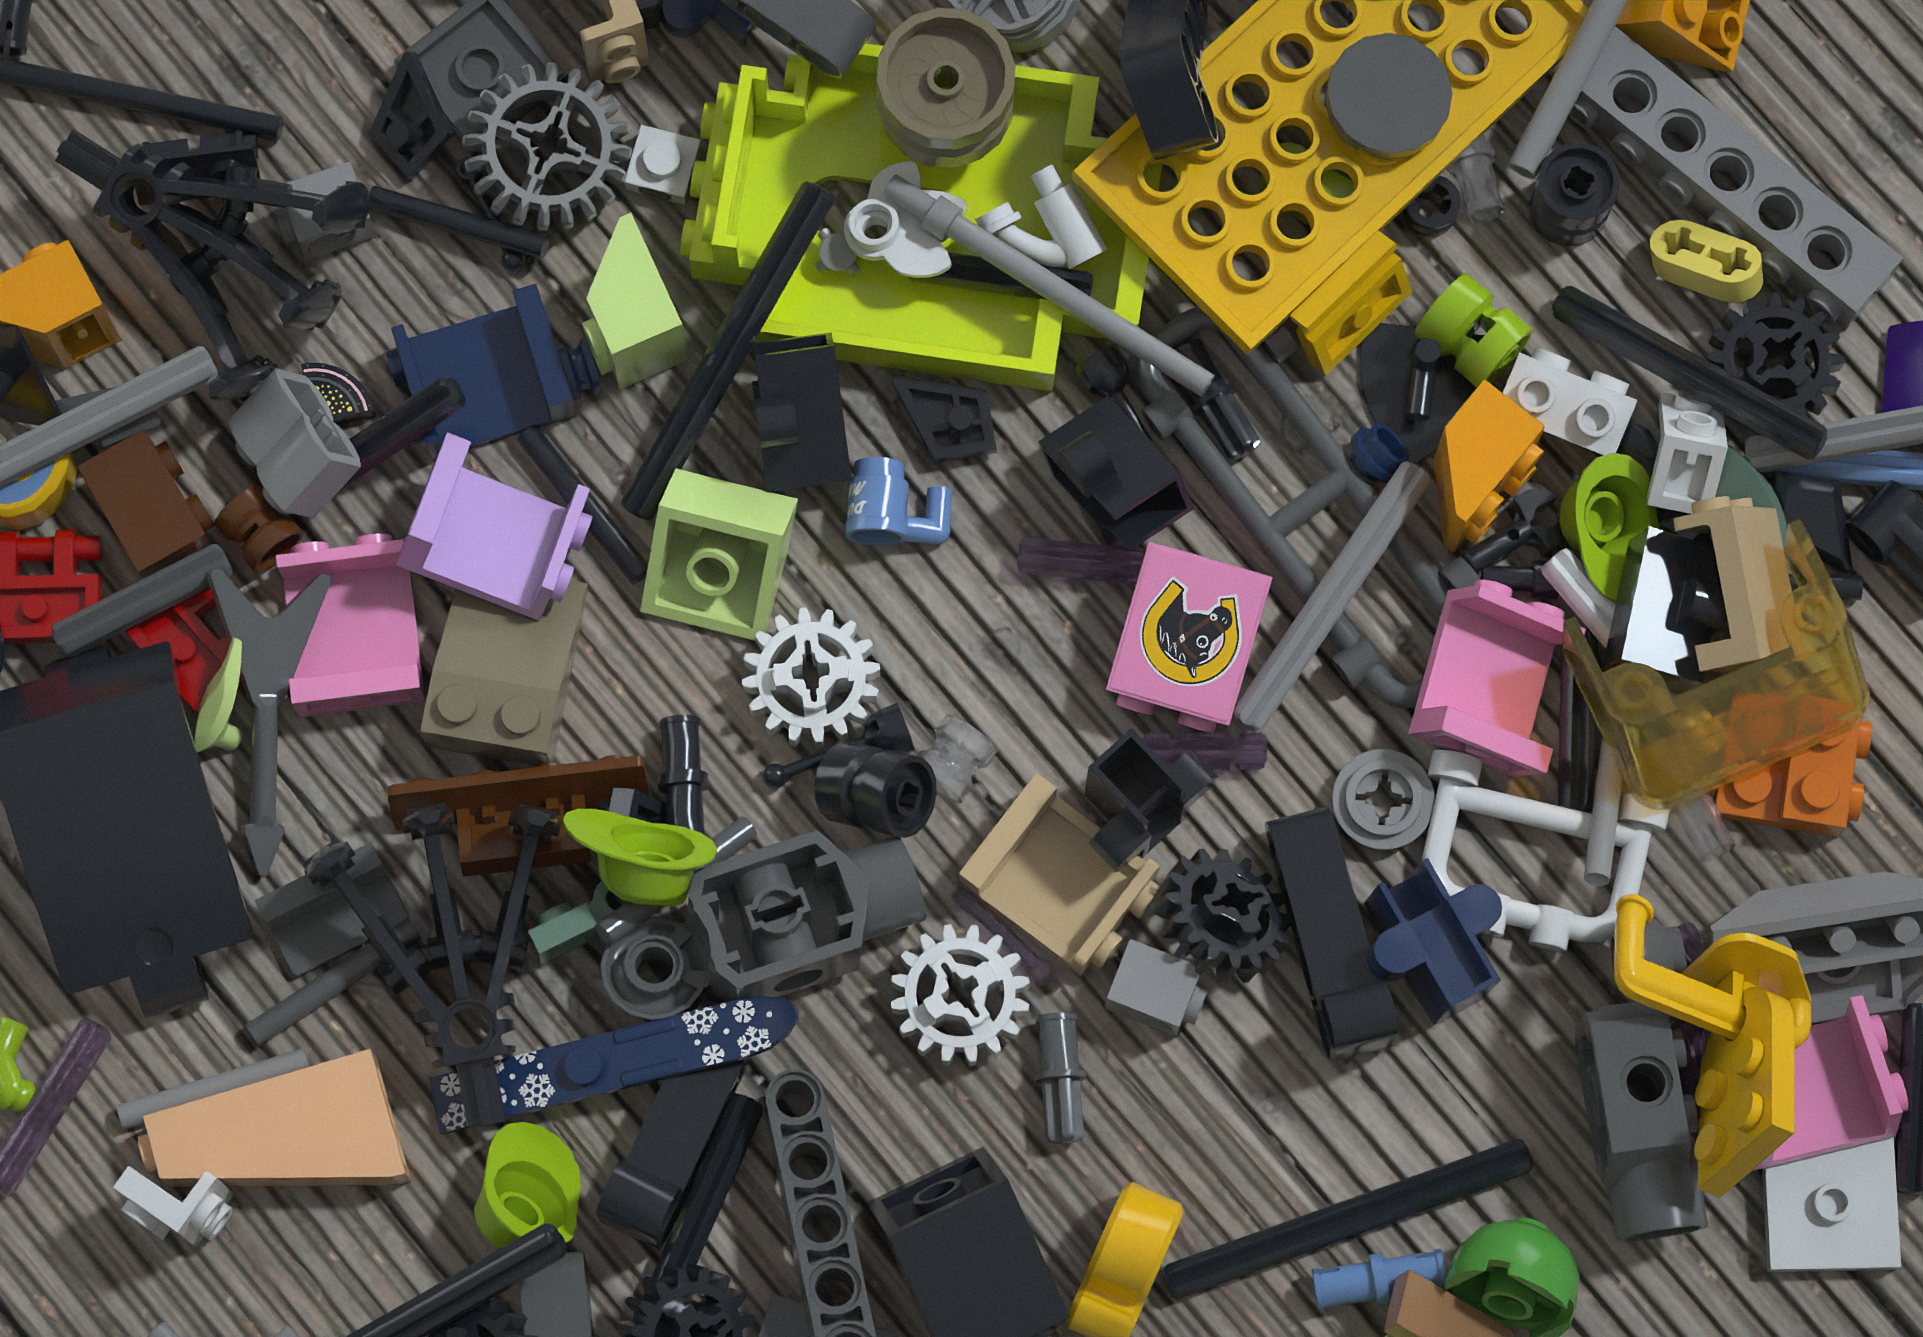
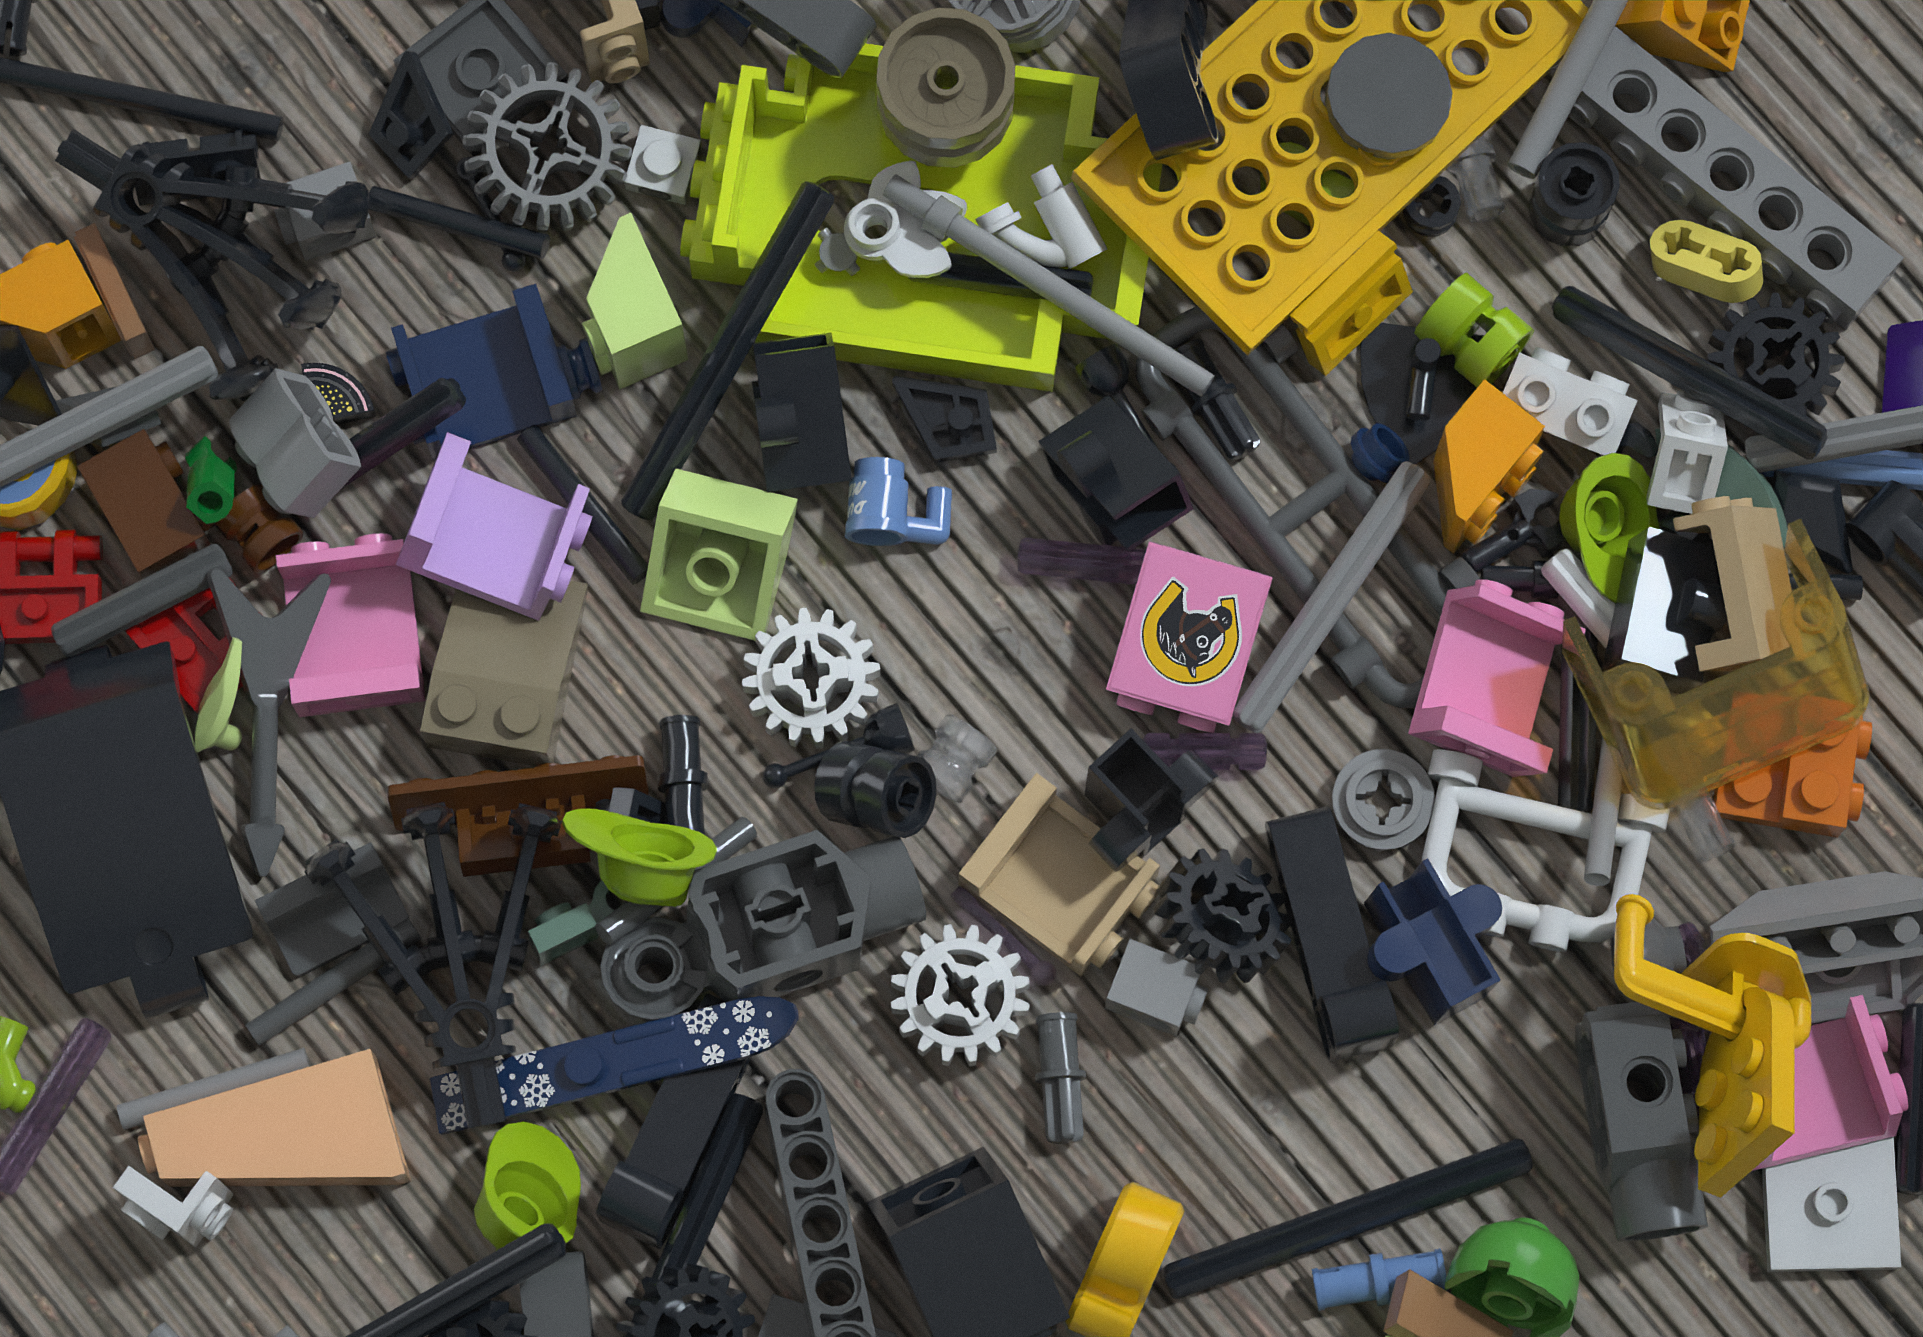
none -> medium nougat tile [74,223,155,359]
none -> green bar [185,436,237,524]

